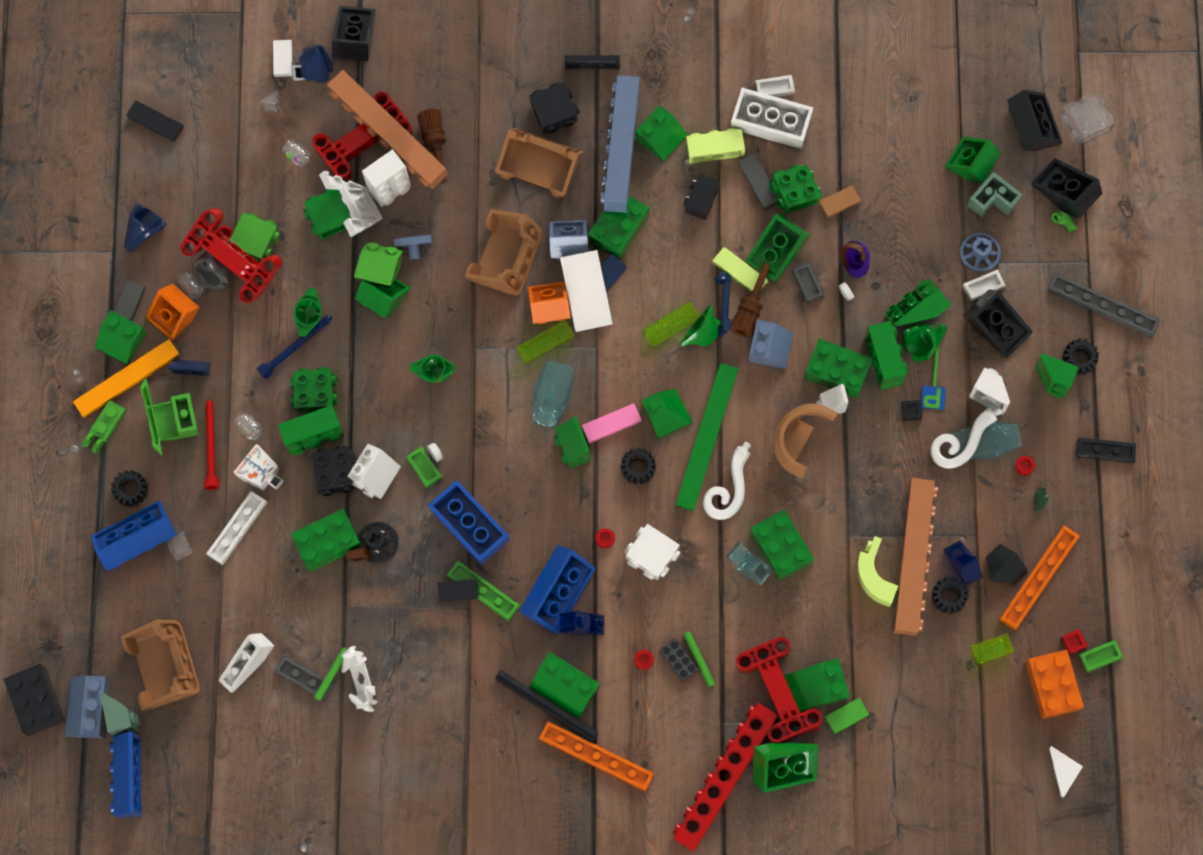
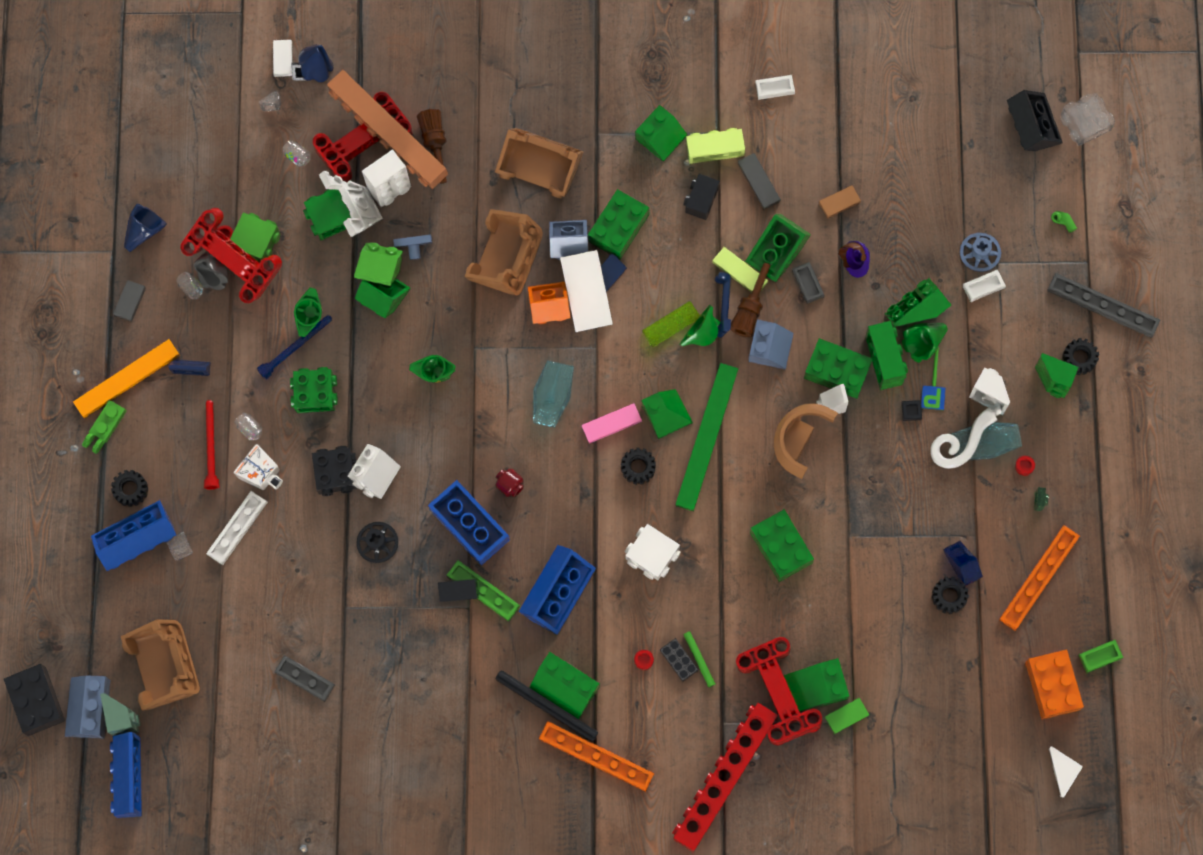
green slope [95,310,147,366] -> none
black tile [126,100,184,142] -> none
bright green piece [140,379,199,456] -> none
orange slope [145,284,200,341] -> none
white slope [218,633,274,693] -> none
green brick [278,405,345,455] -> none
green brick [291,508,362,572] -> none
bright green bar [314,647,348,701] -> none
black slope [332,6,376,61] -> none
white piece [341,646,377,712] -> none
reddish brown tile [345,548,371,562] -> none
bright green tile [406,446,443,489] -> none
white tile [427,443,443,463] -> none
clear neon green plate [516,320,575,365] -> none
black brick [529,82,580,134] -> none
green slope [553,416,591,469] -> none
clear blue slope [560,611,604,636] -> none
black tile [564,55,620,69] -> none
red tile [596,528,615,549] -> none
sand blue brick [601,75,640,213] -> none
white plant [703,441,752,520] -> none
clear light blue brick [726,542,773,585] -> none
white brick [731,88,814,149] -> none
green slope [752,743,818,793] -> none
green brick [769,164,822,215] -> none
white tile [838,282,855,301] -> none
yellowish green arch [857,536,898,607] -> none
nougat brick [893,478,938,636] -> none
green slope [945,137,1001,183] -> none
black slope [963,289,1033,358] -> none
sand green brick [967,172,1023,218] -> none
clear neon green plate [970,633,1015,665] -> none
black slope [986,544,1028,585] -> none
black slope [1031,158,1103,219] -> none
red tile [1061,629,1088,656] -> none
black tile [1076,437,1136,463] -> none
none -> dark red head [495,469,524,497]

